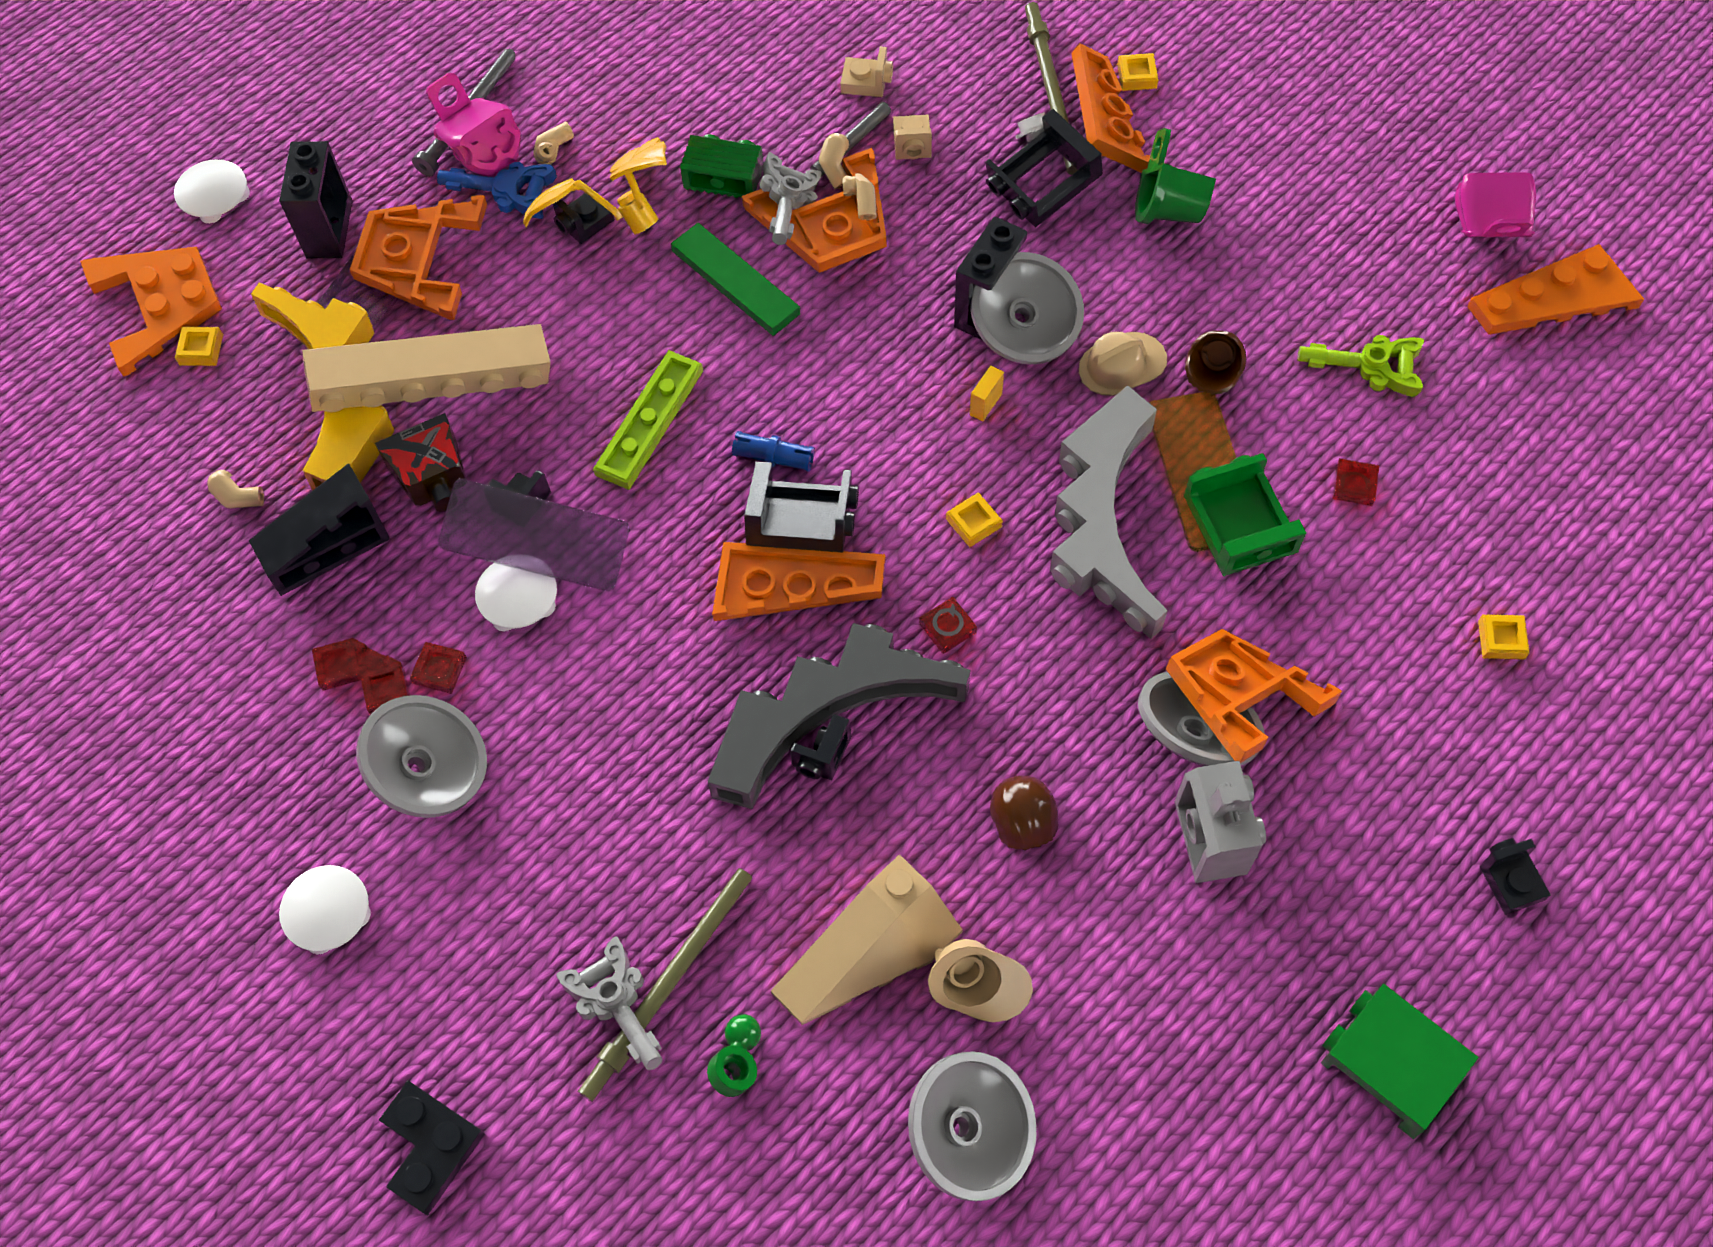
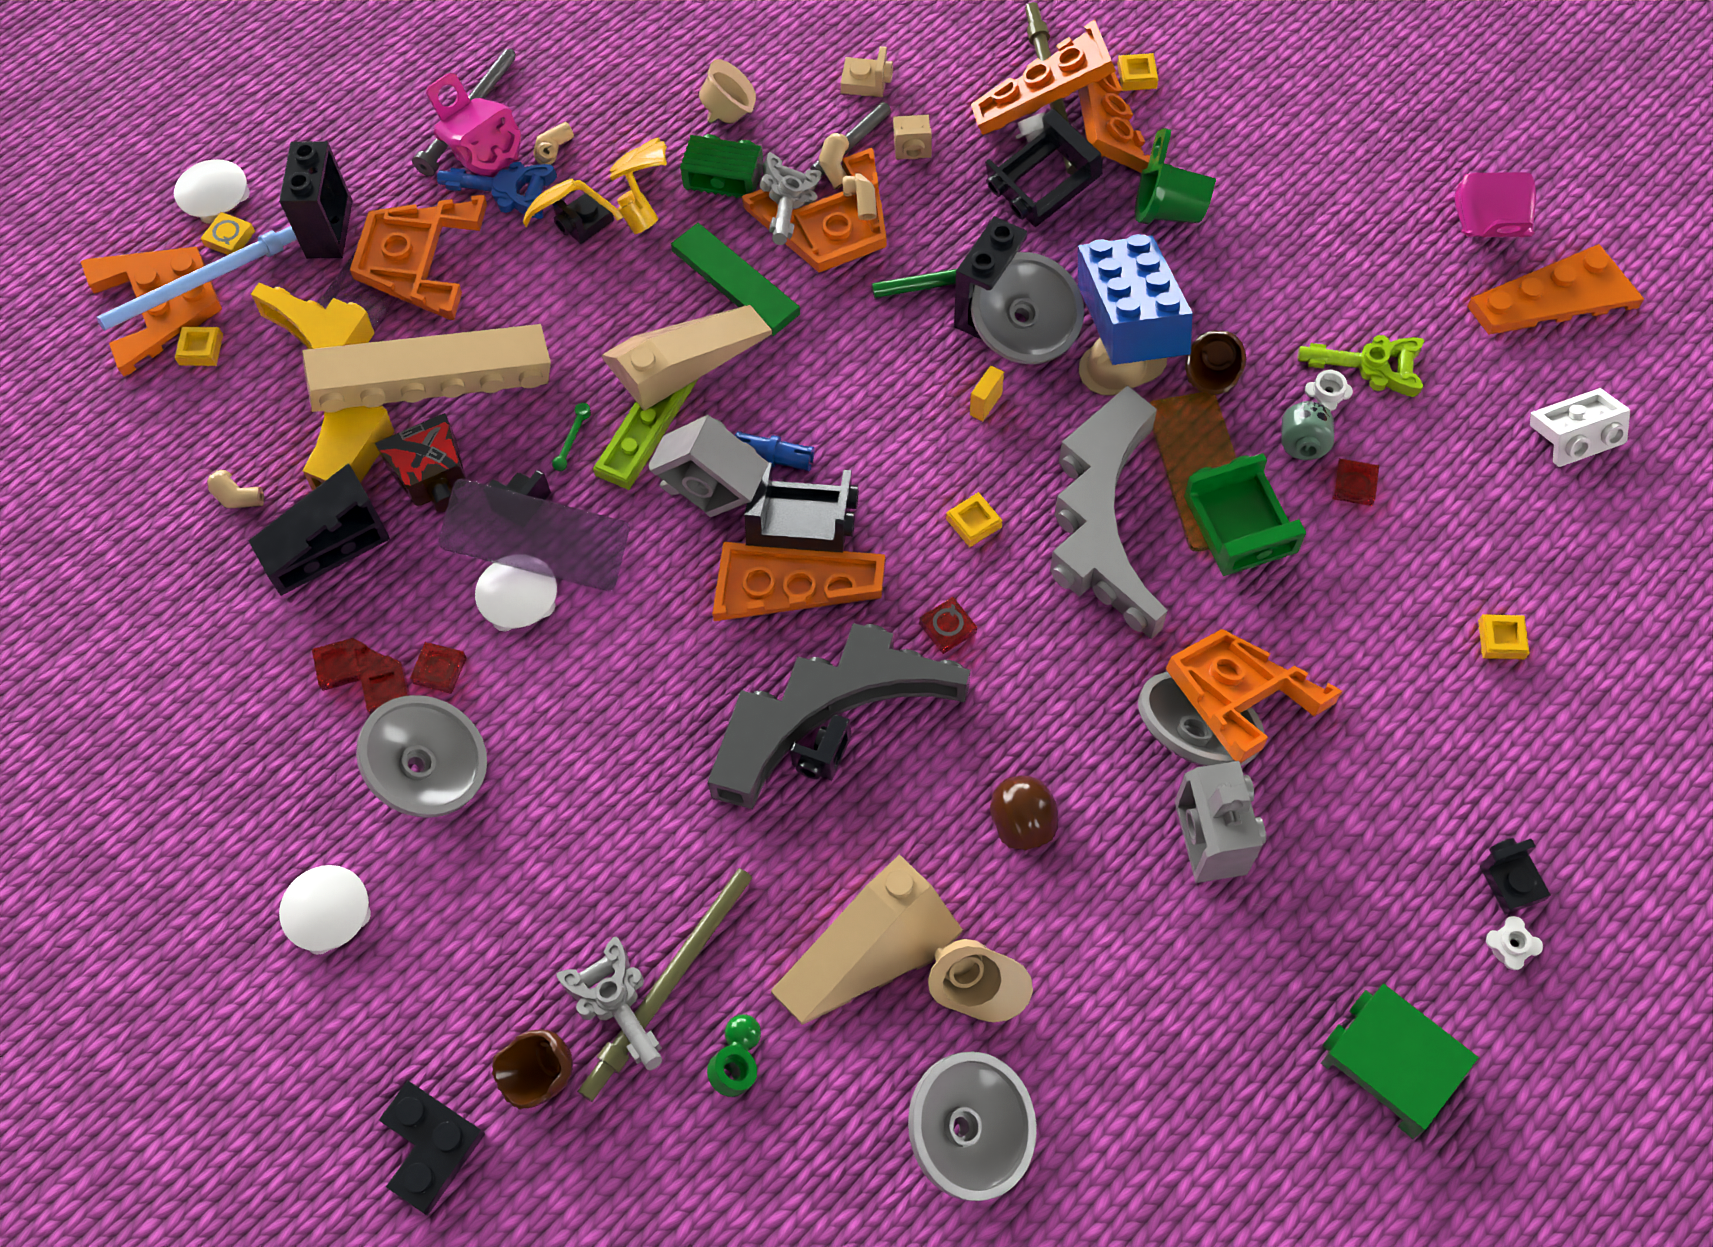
none -> light blue bar [97,226,297,331]
none -> yellow tile [200,212,255,255]
none -> reddish brown hair [492,1029,573,1110]
none -> green hinge [552,403,591,471]
none -> tan wedge [602,305,772,411]
none -> light grey hinge [648,415,769,517]
none -> tan piece [699,59,756,124]
none -> green bar [872,269,957,298]
none -> orange wing [971,19,1116,135]
none -> blue brick [1078,234,1193,365]
none -> sand green head [1281,401,1334,460]
none -> white plate [1305,370,1353,411]
none -> white plate [1486,916,1543,970]
none -> white bracket [1530,388,1630,467]

